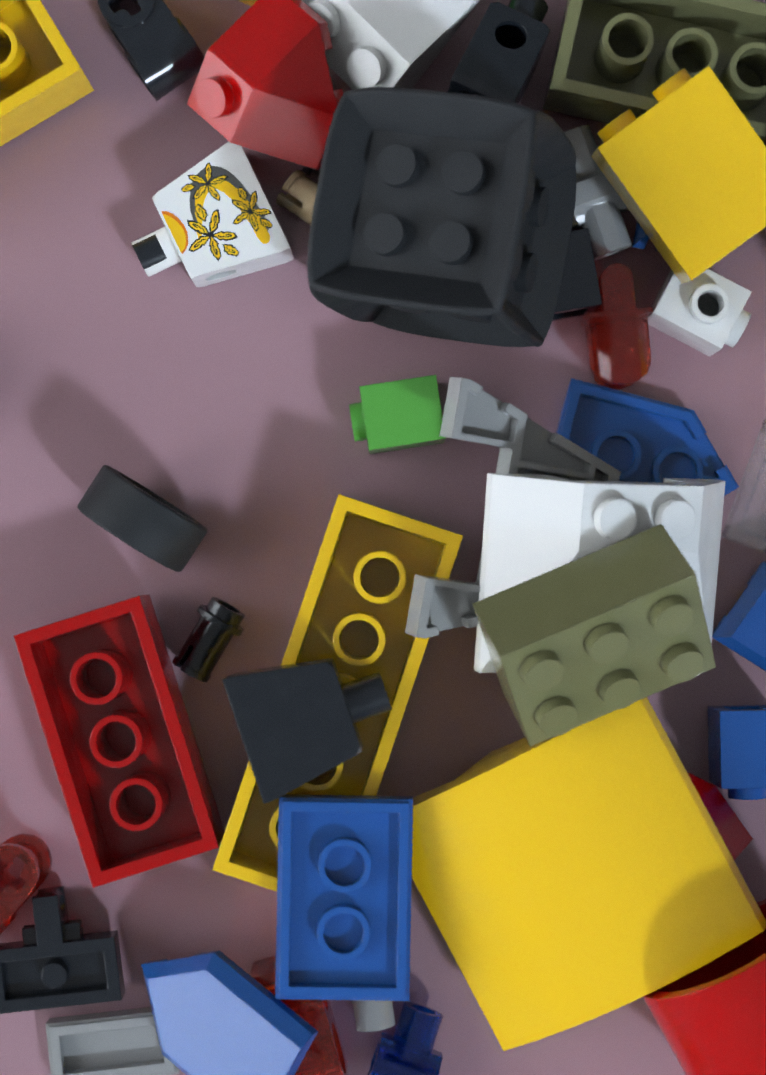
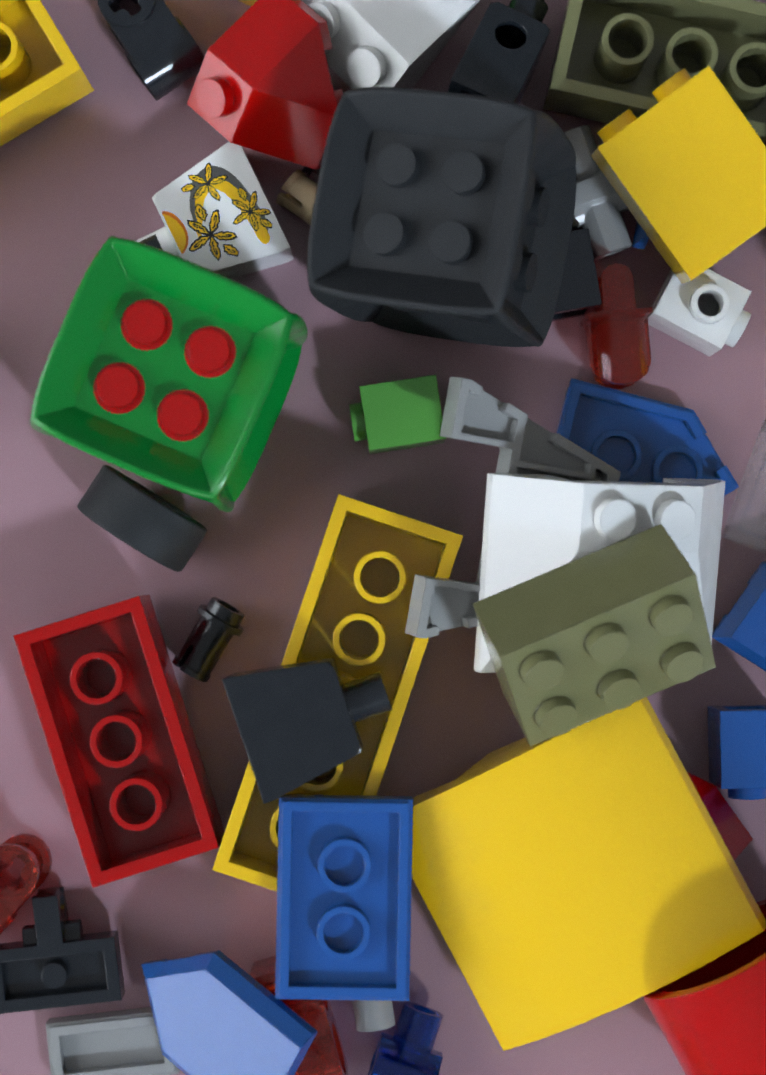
none -> green piece [29,235,308,512]

